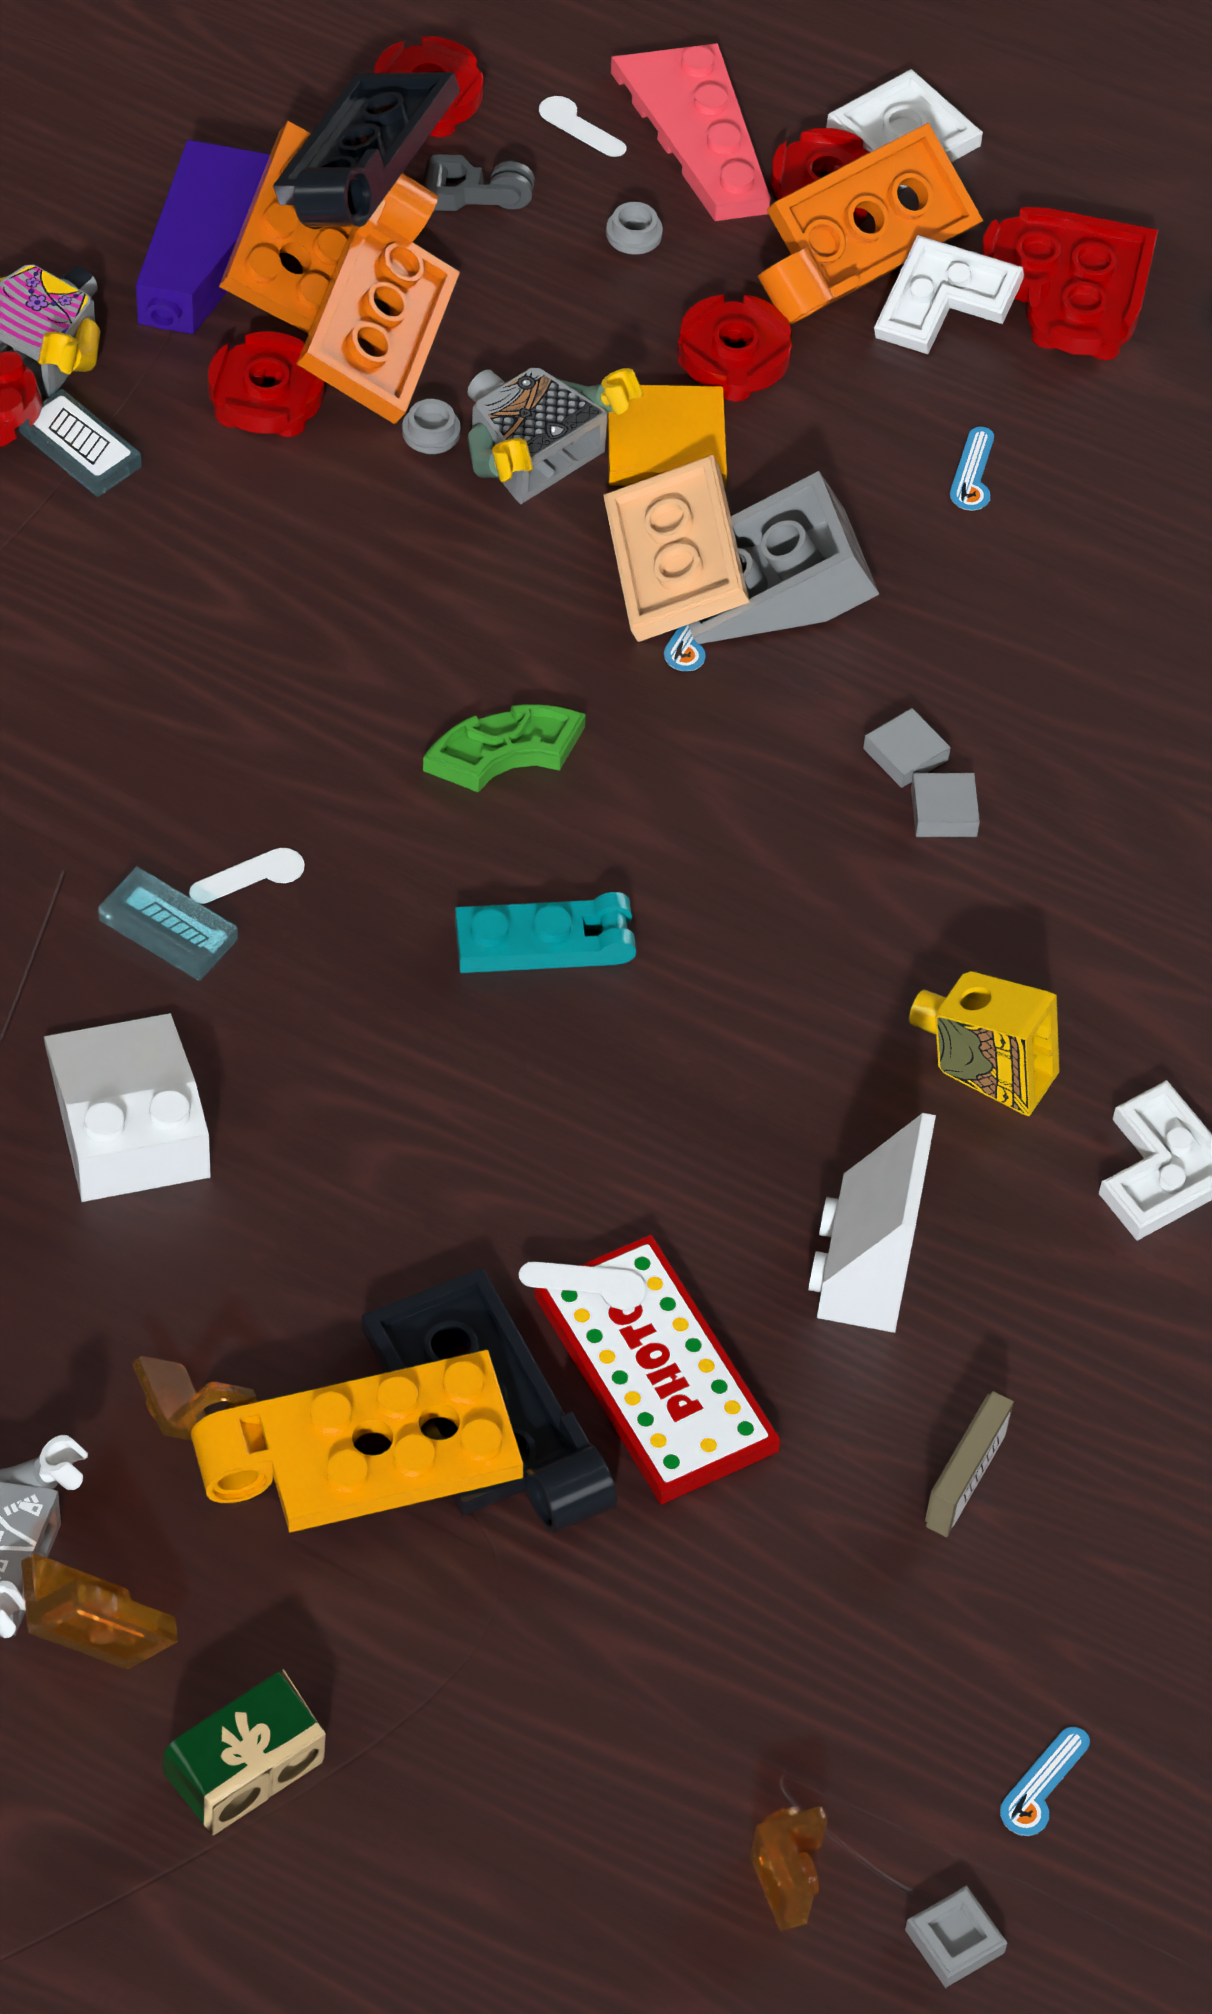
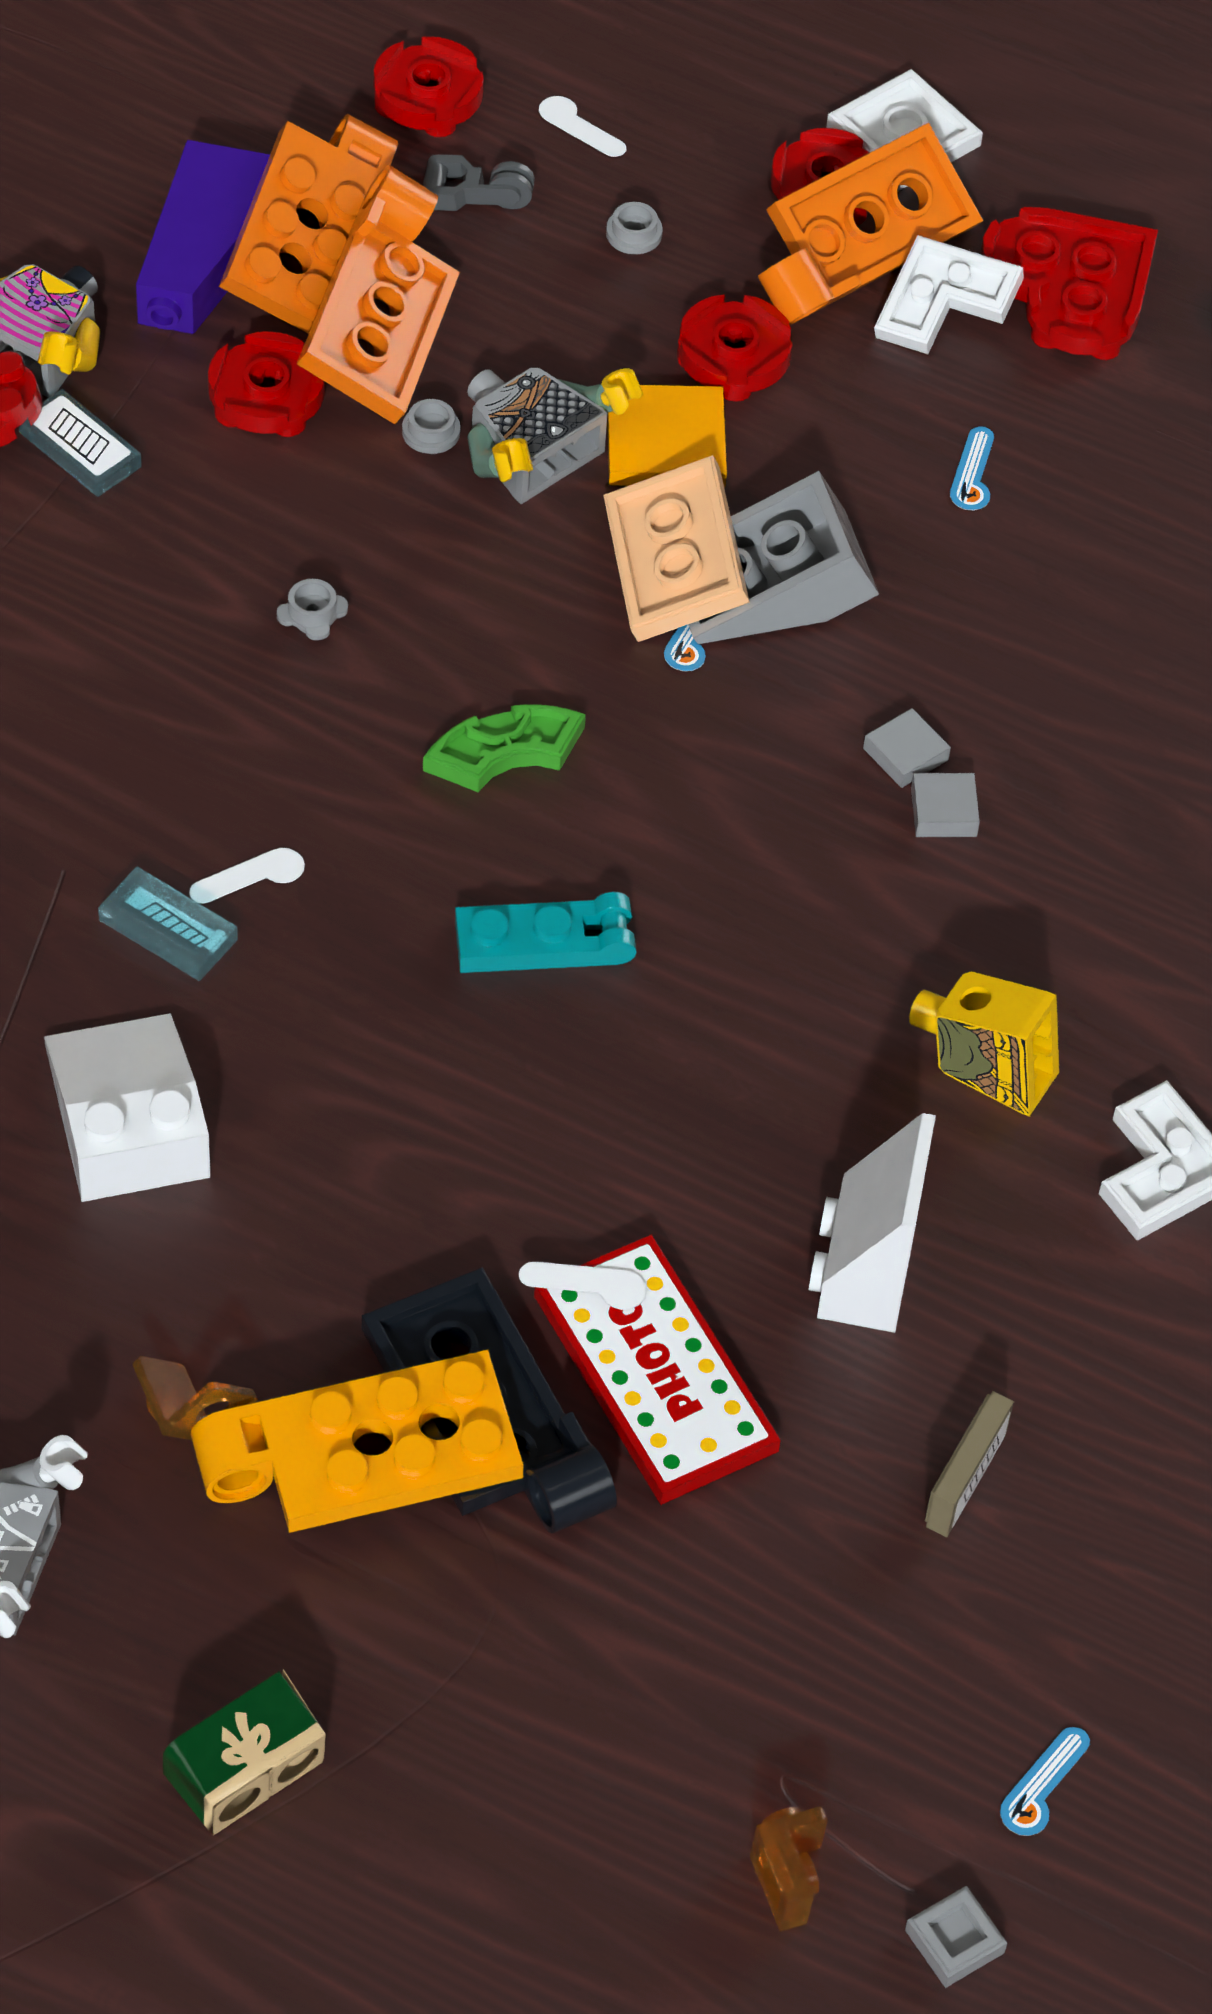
clear orange panel [21,1553,178,1670] -> none
black hinge [273,72,460,227] -> none
coral wing [610,43,771,221] -> none
none -> light grey plate [277,579,348,640]

